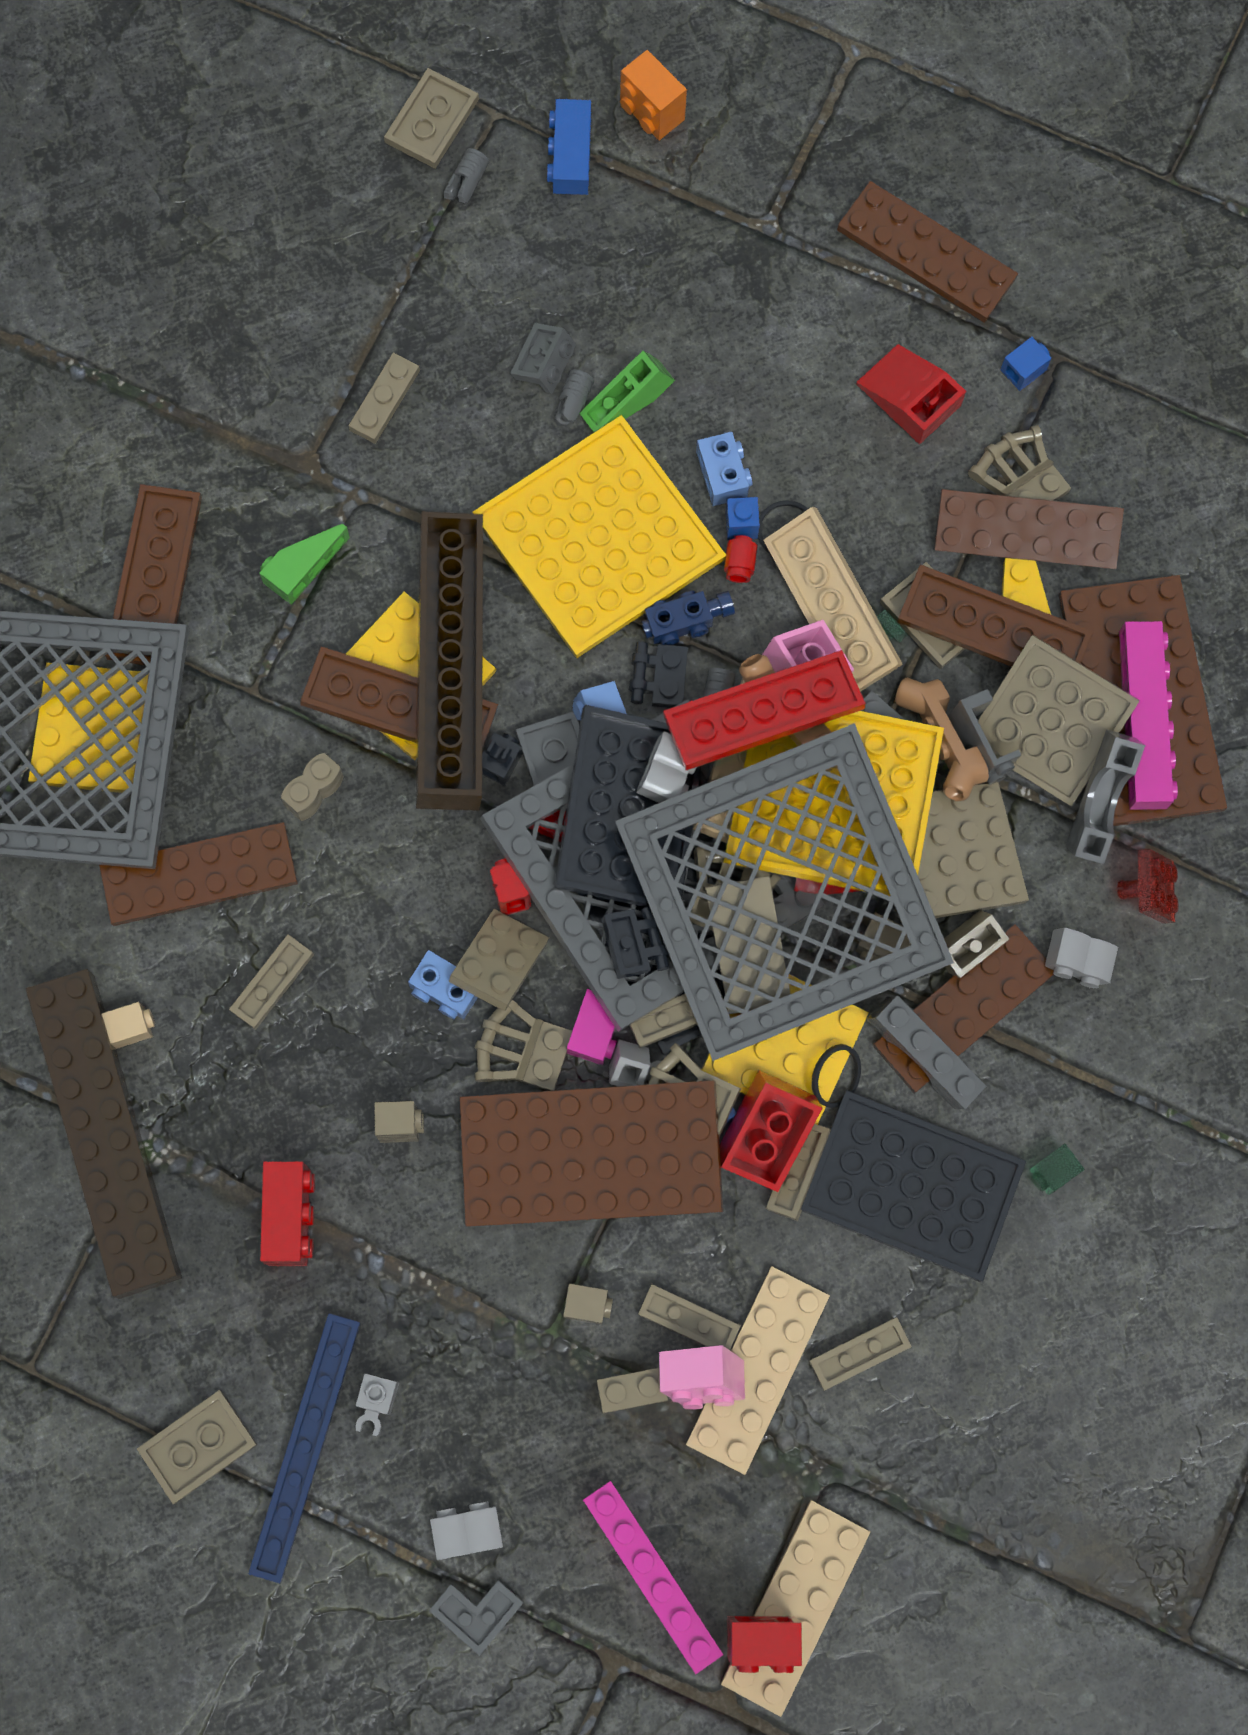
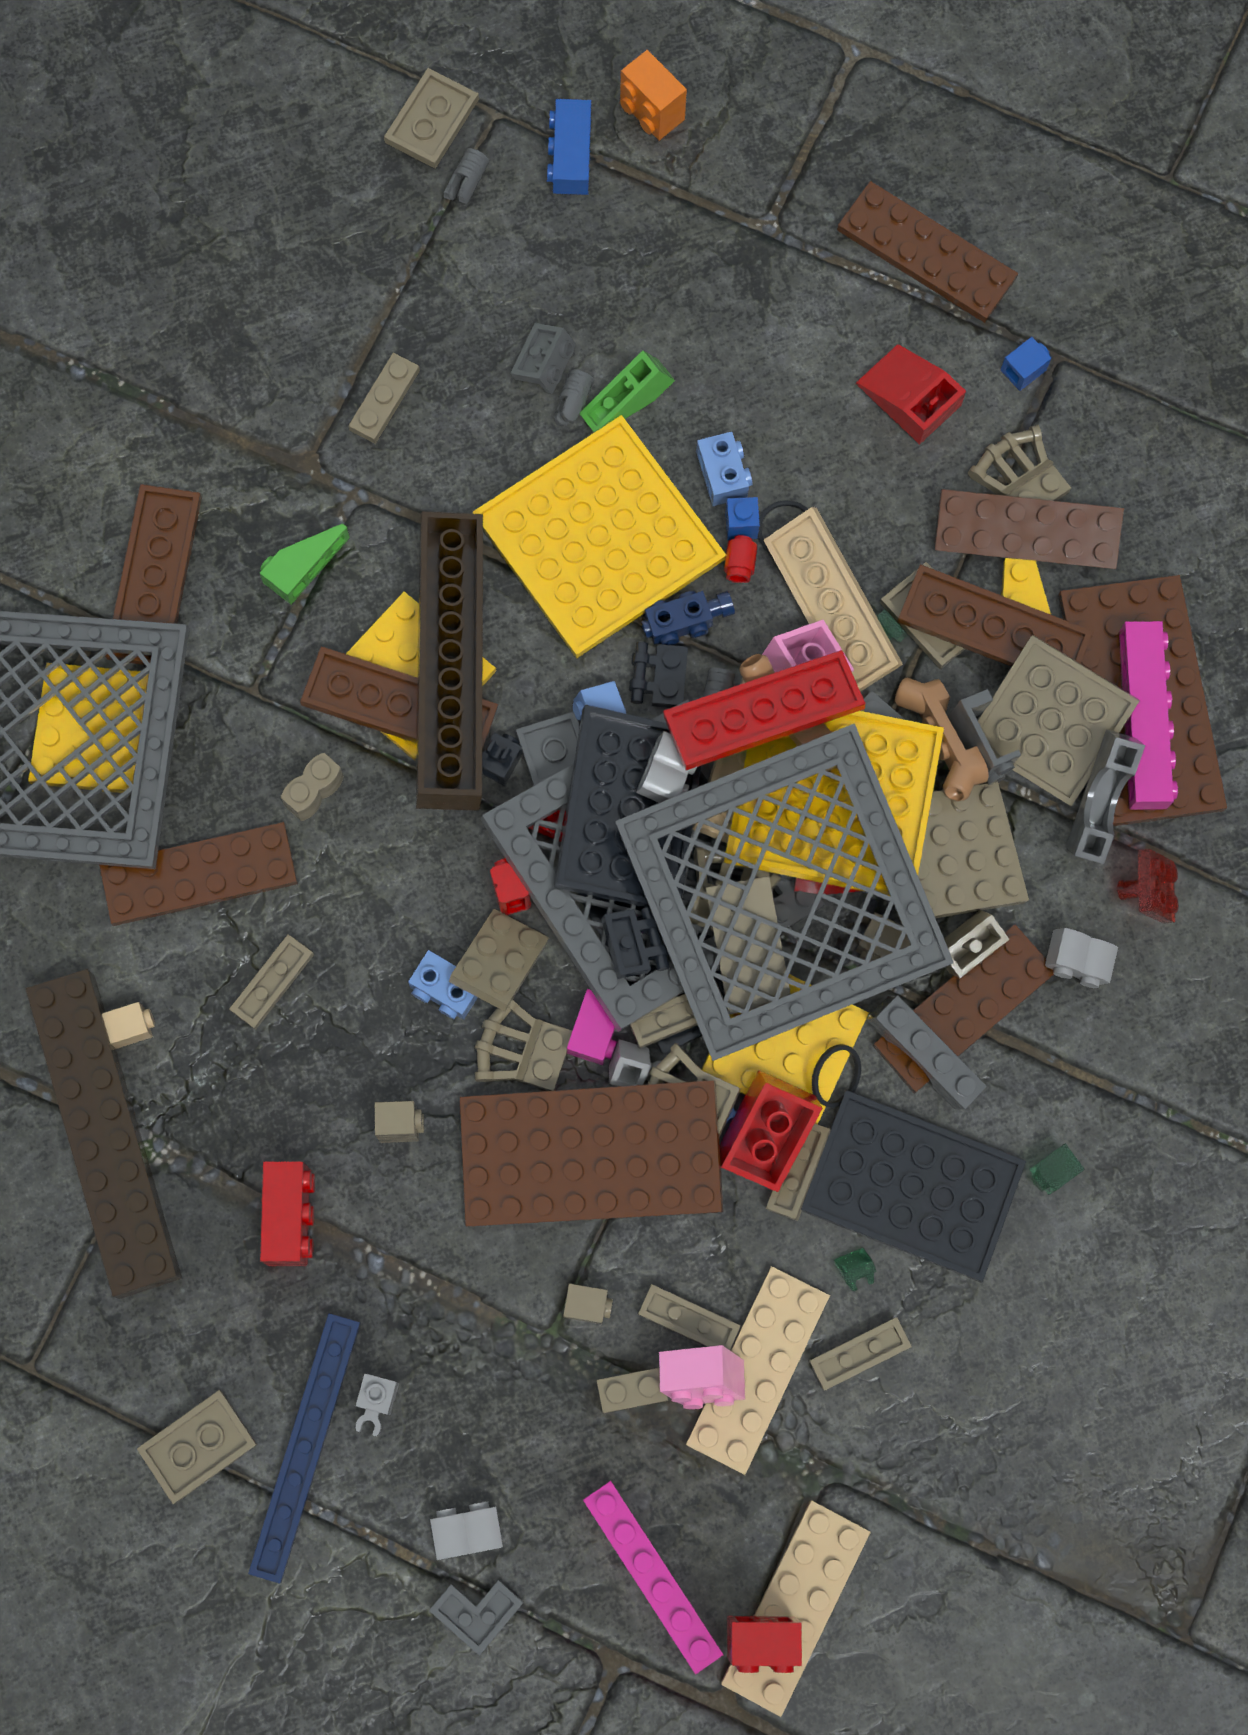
none -> clear green tile [834,1248,877,1291]

